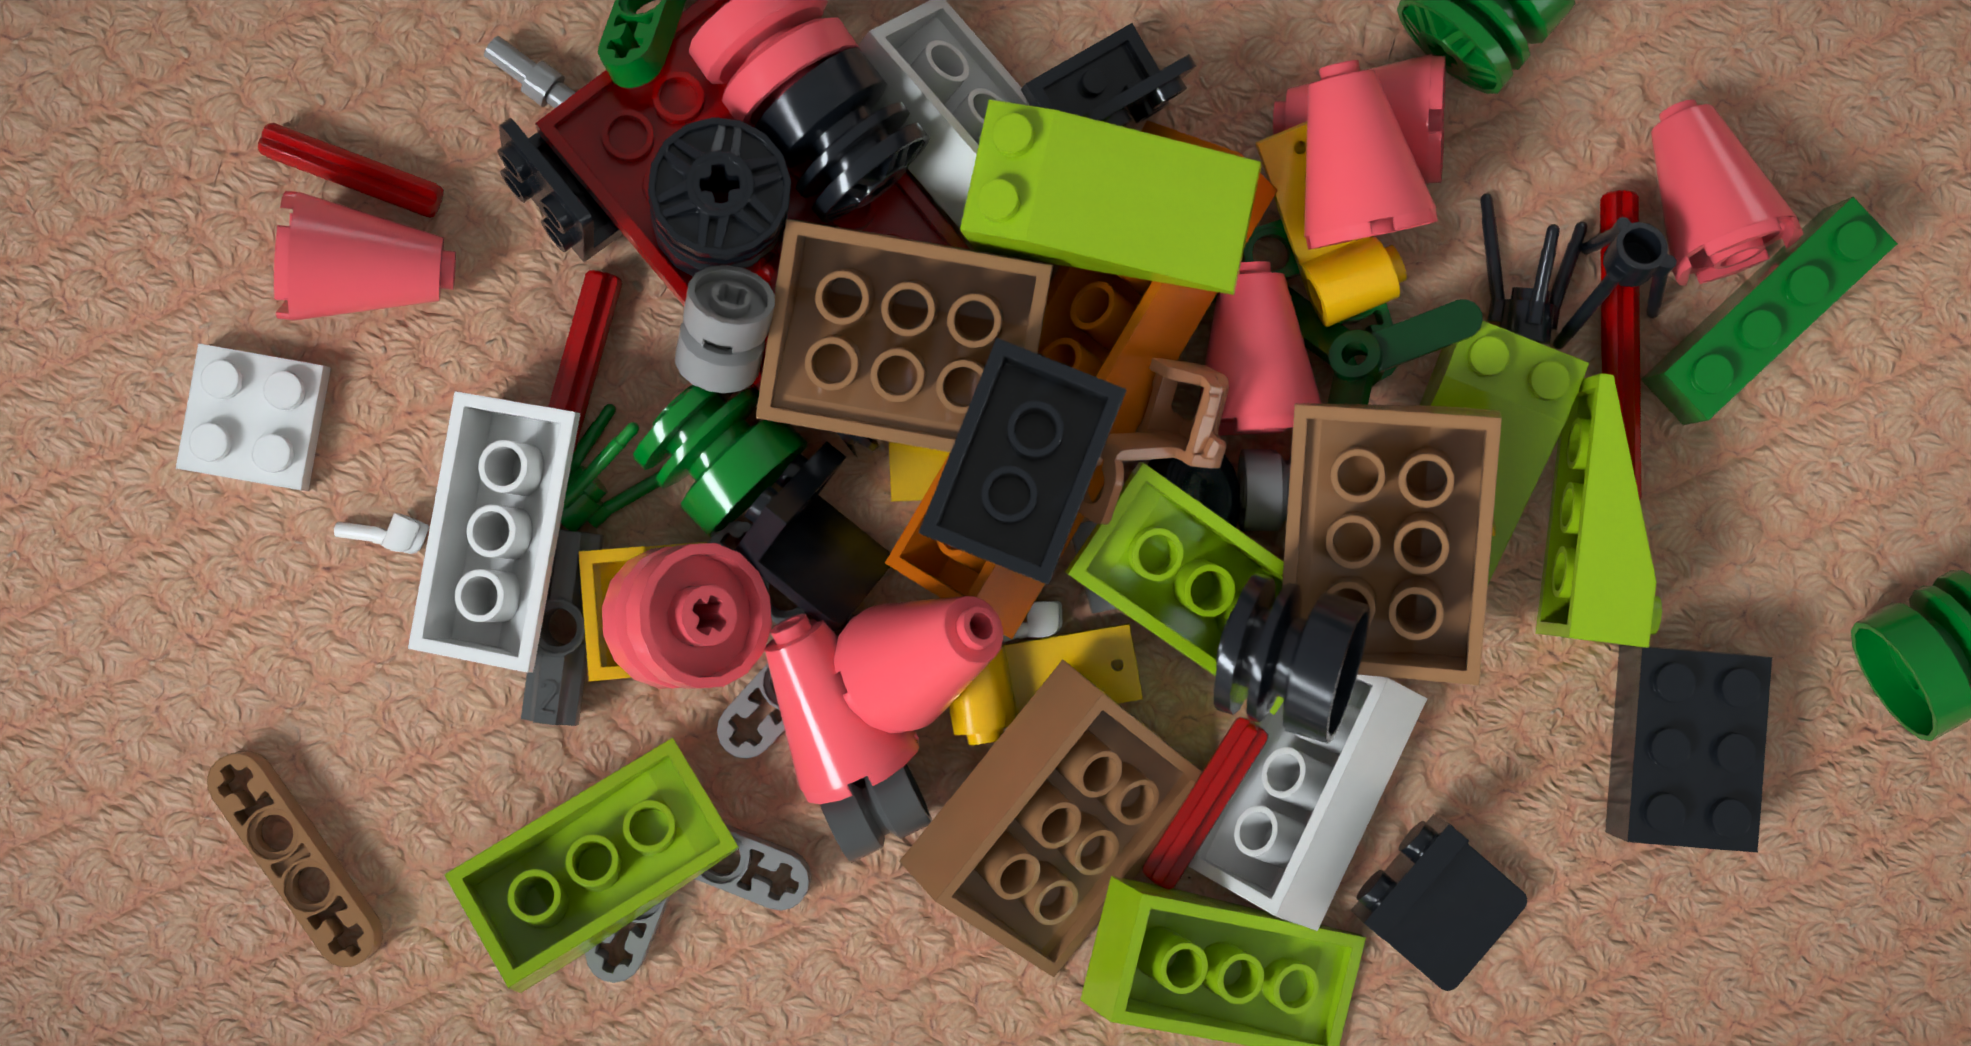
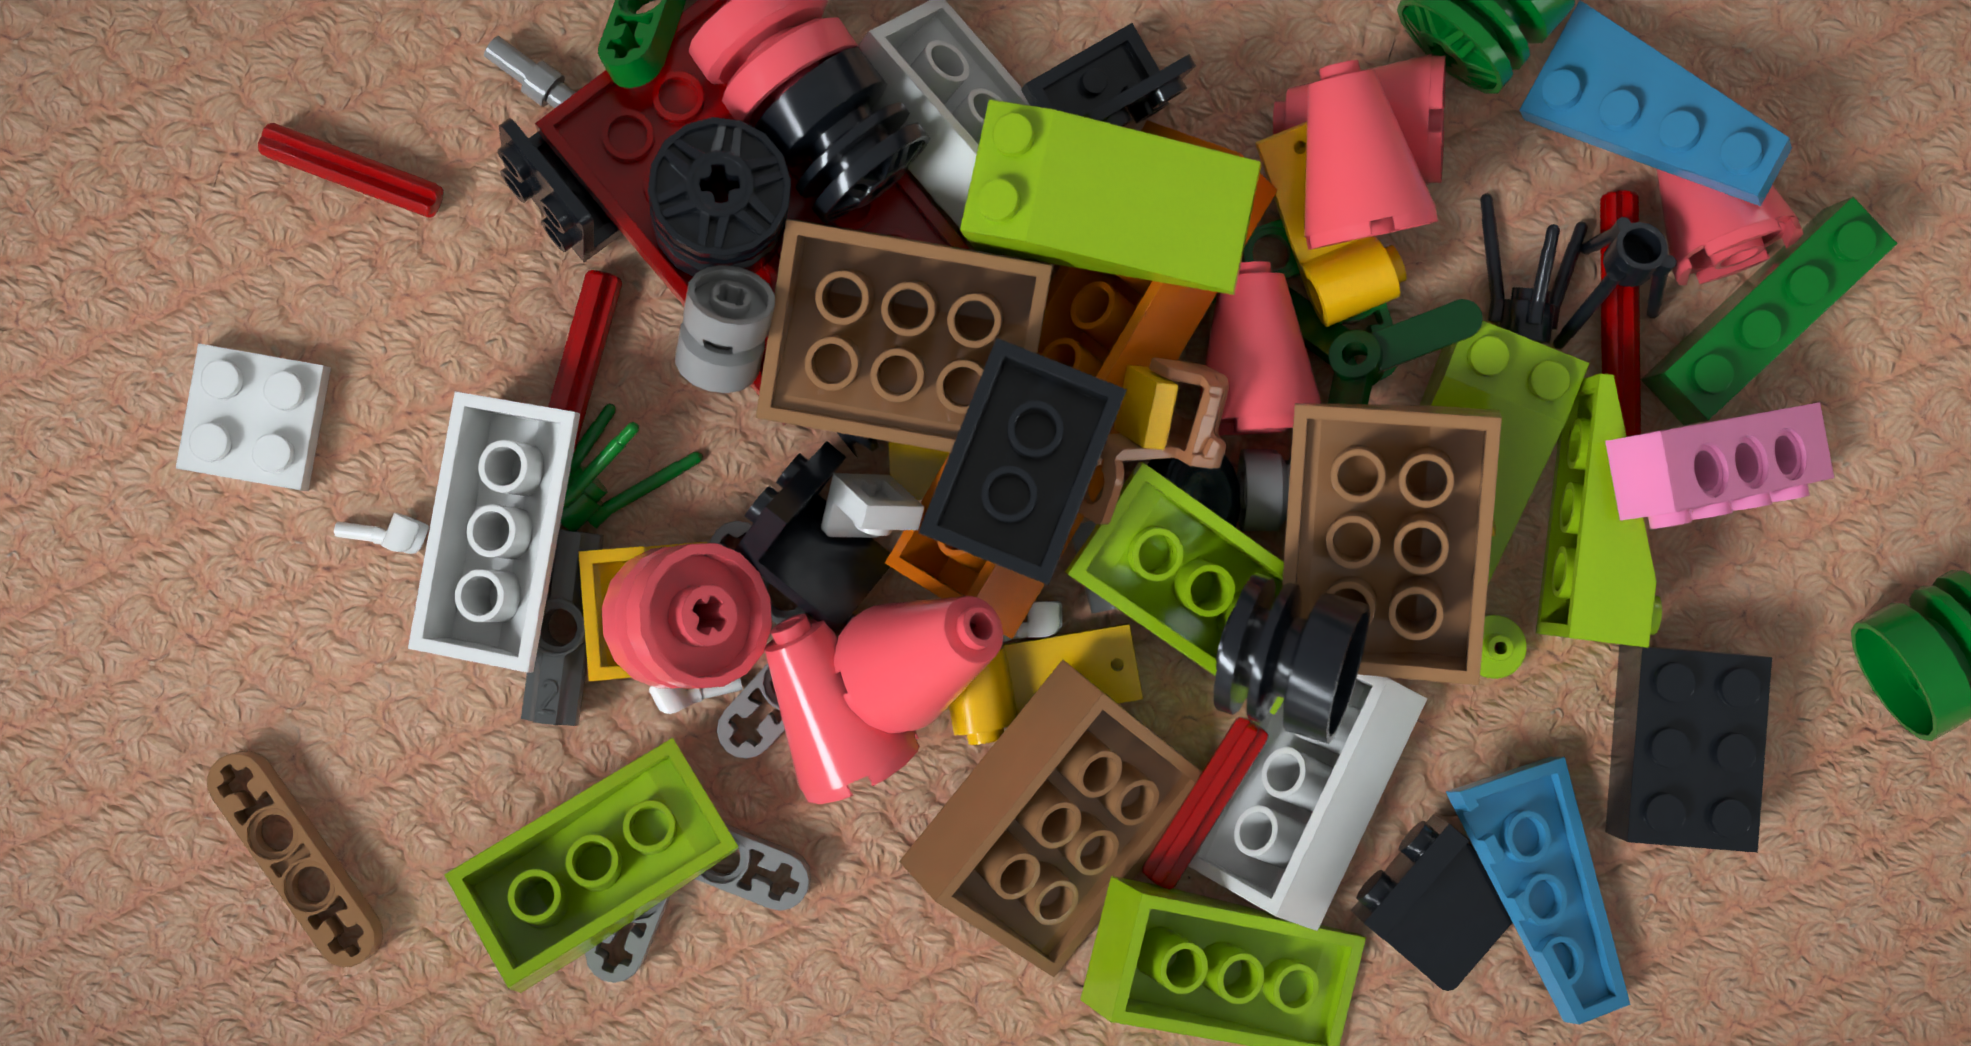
coral cone [274,191,456,321] -> none
green wheel [633,385,808,537] -> none
dark grey wheel [820,764,932,863] -> none
none -> white hand [649,678,743,714]
none -> white bracket [821,473,924,538]
none -> yellow tile [1114,365,1179,450]
none -> dark azure wing [1446,757,1630,1025]
none -> lime tile [1480,614,1527,679]
none -> dark azure wing [1520,0,1792,206]
none -> bright pink brick [1605,402,1834,529]

